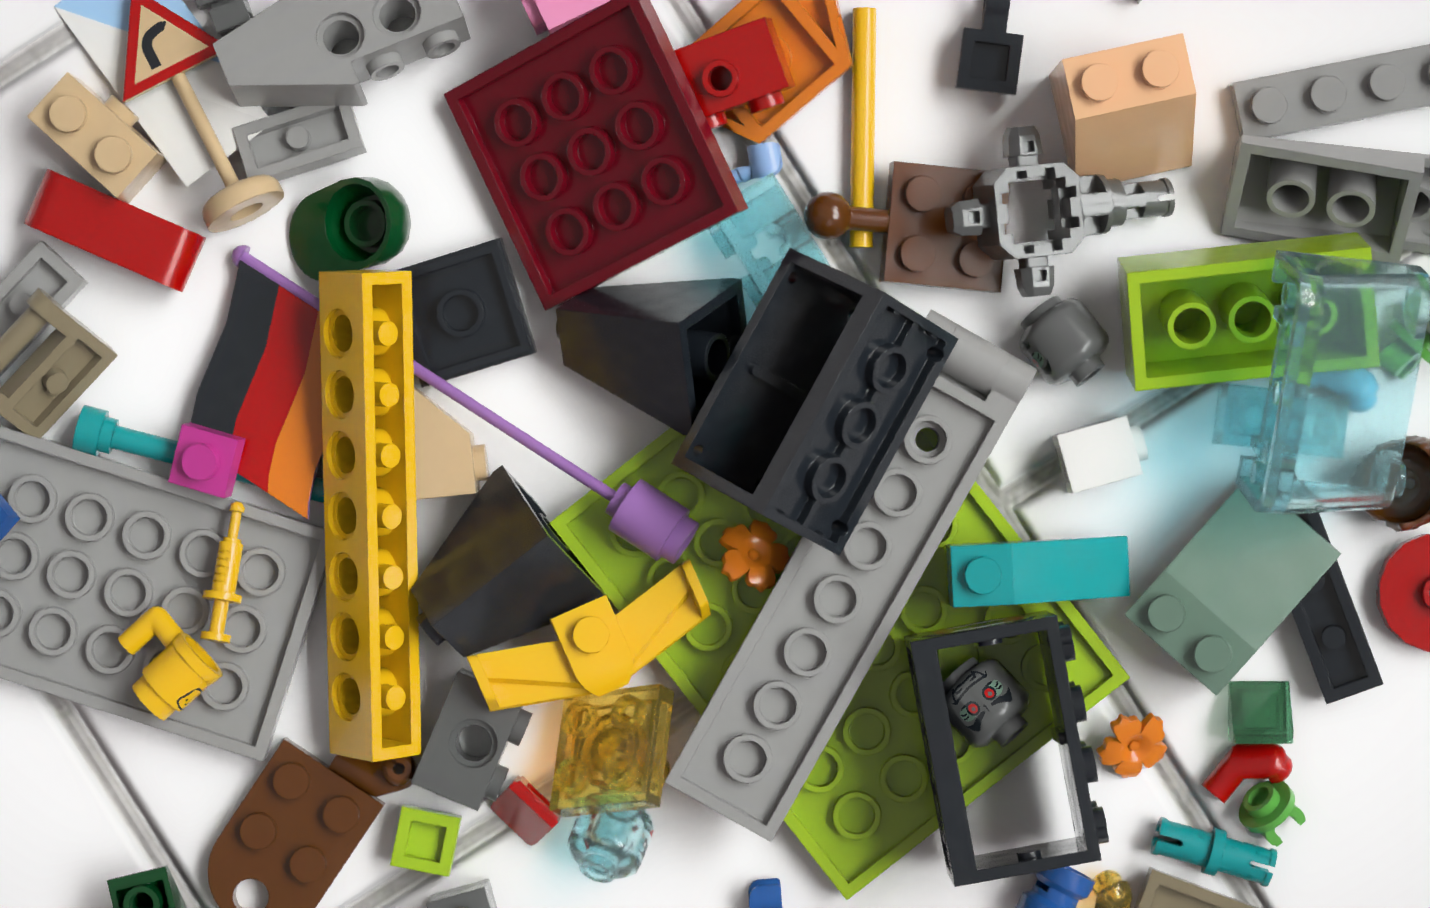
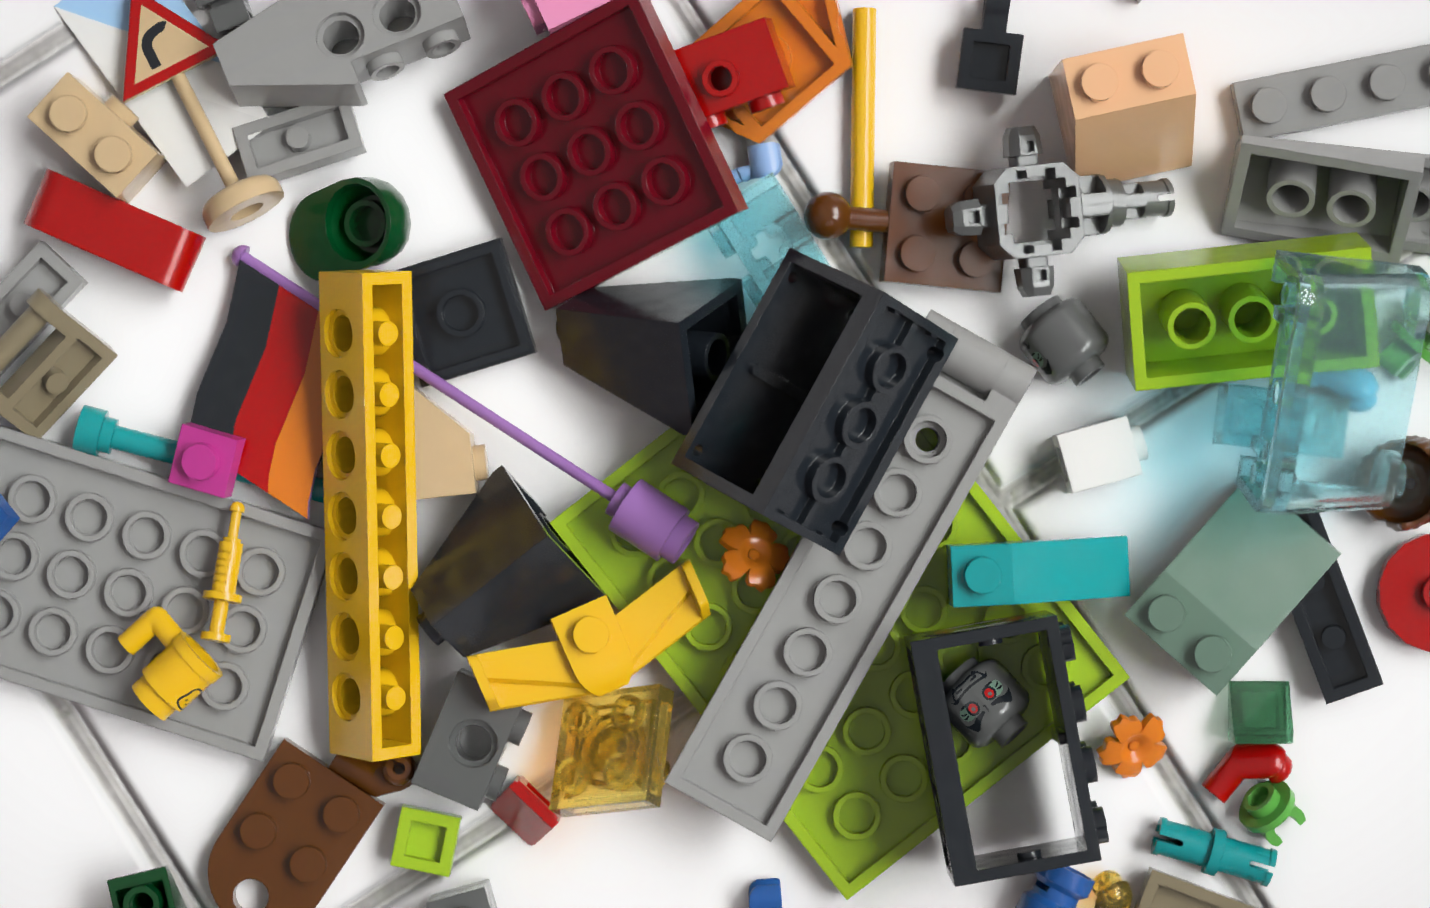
clear light blue head [567,789,654,883] -> none

